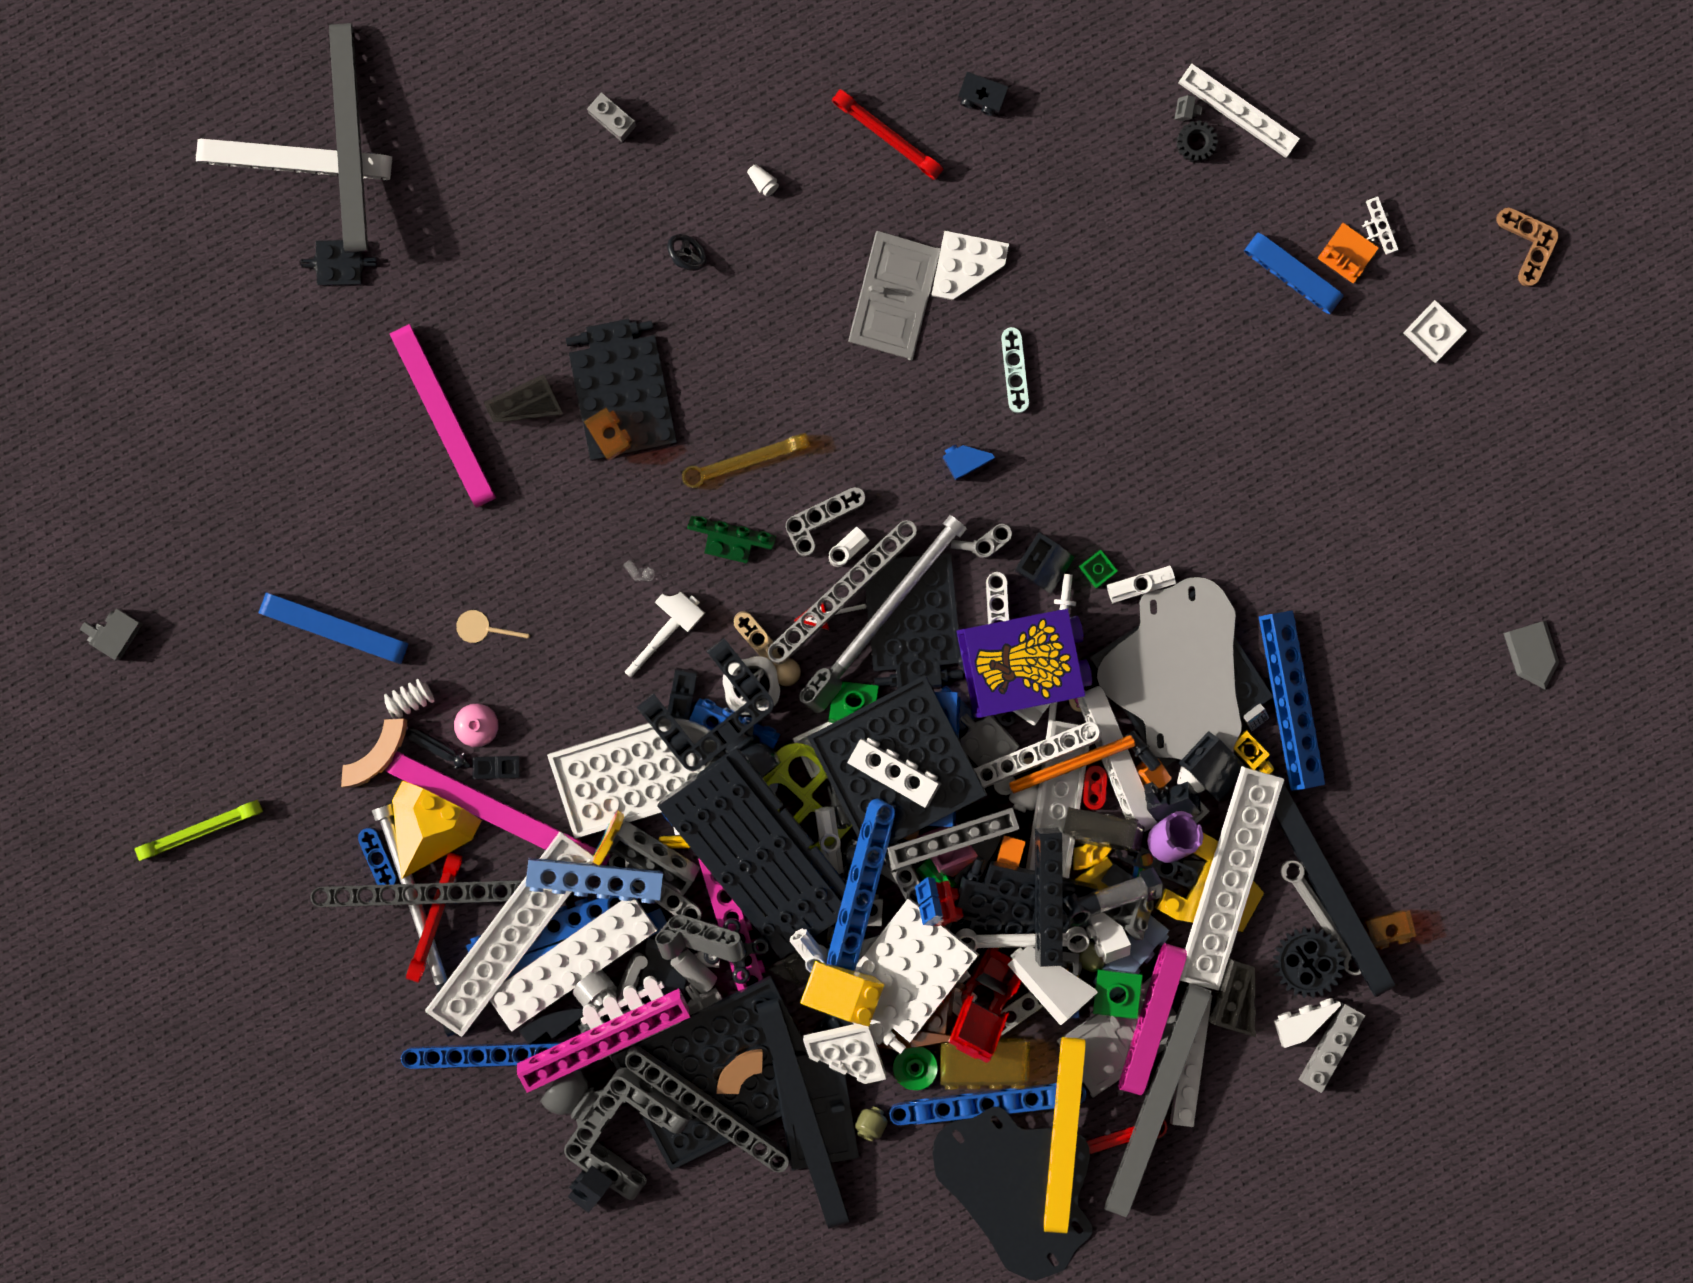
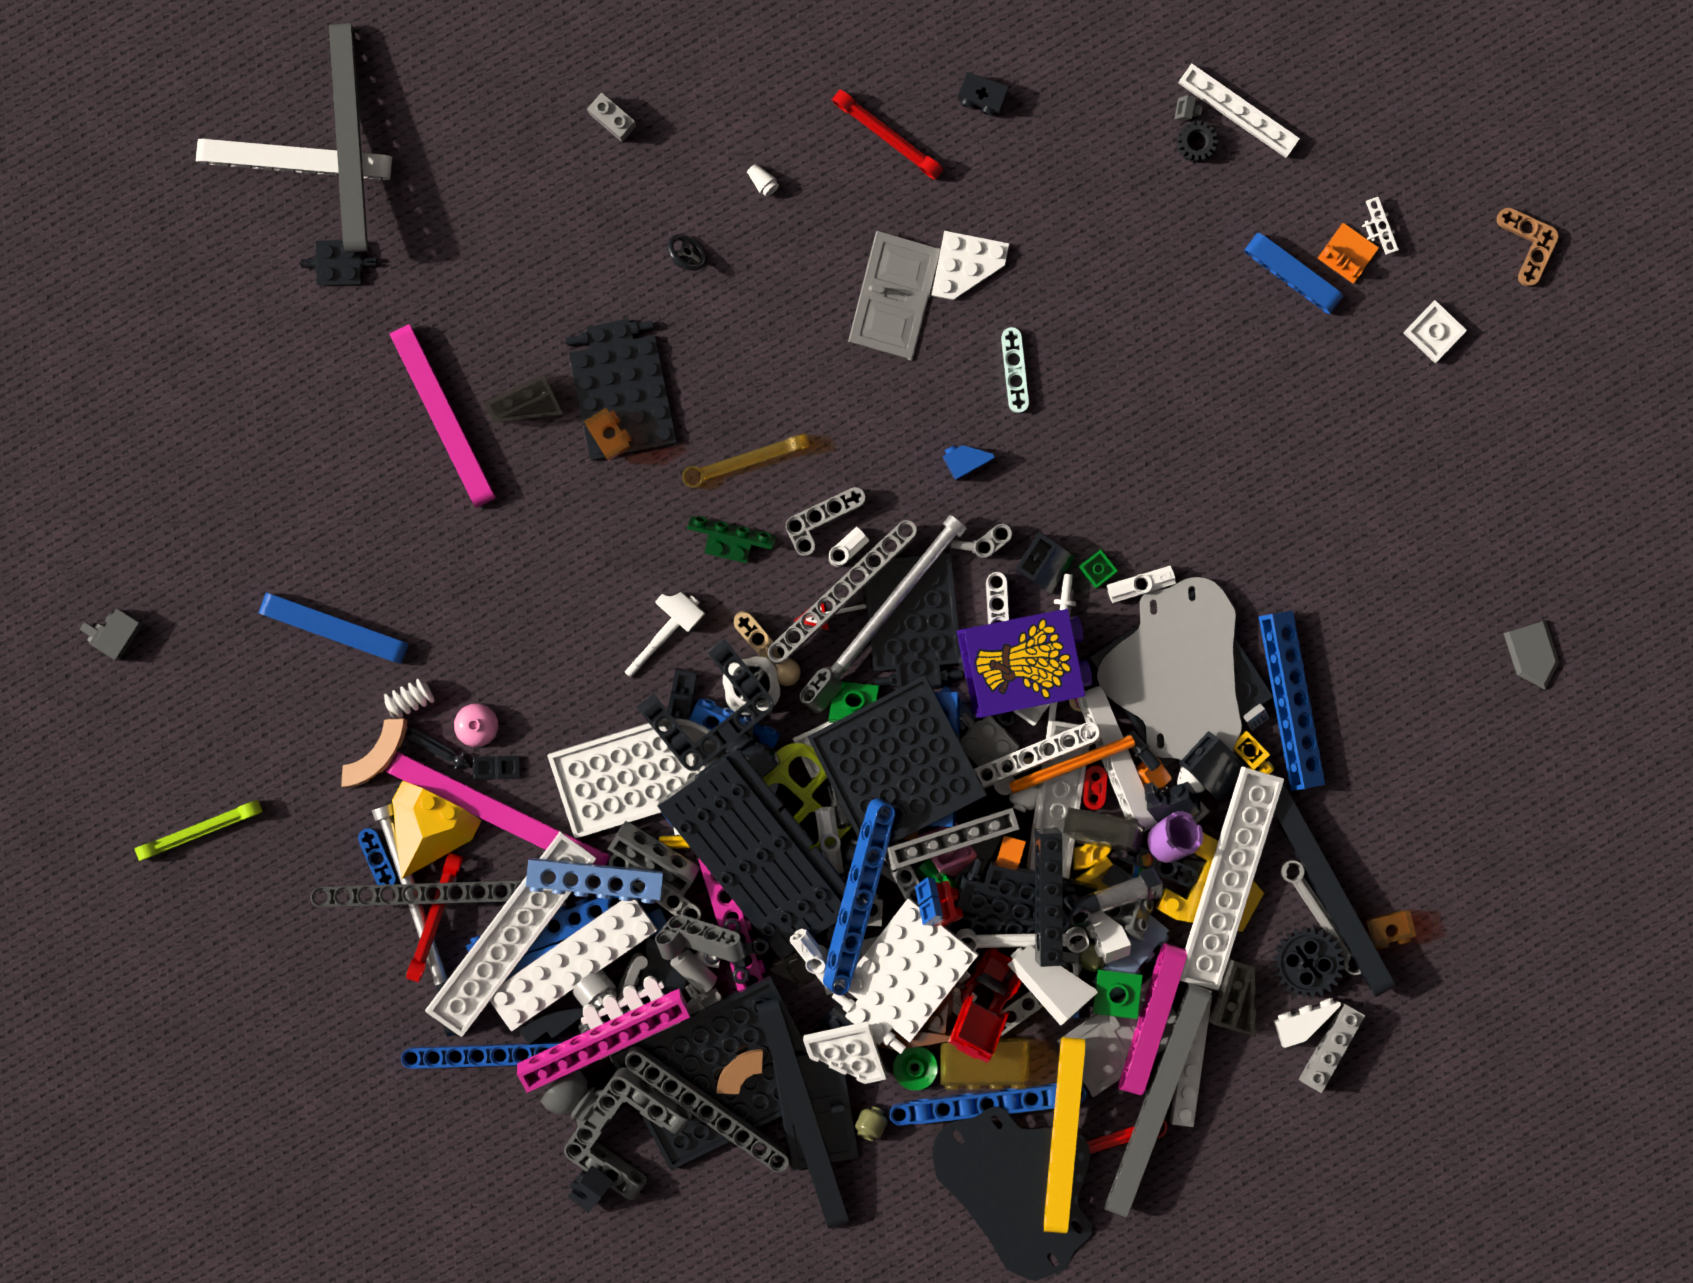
tan piece [457,610,530,643] -> none
yellow tile [593,810,624,865] -> none
clear arm [623,559,655,582] -> none
yellow slope [800,961,884,1027] -> none
white brick [847,737,941,807] -> none

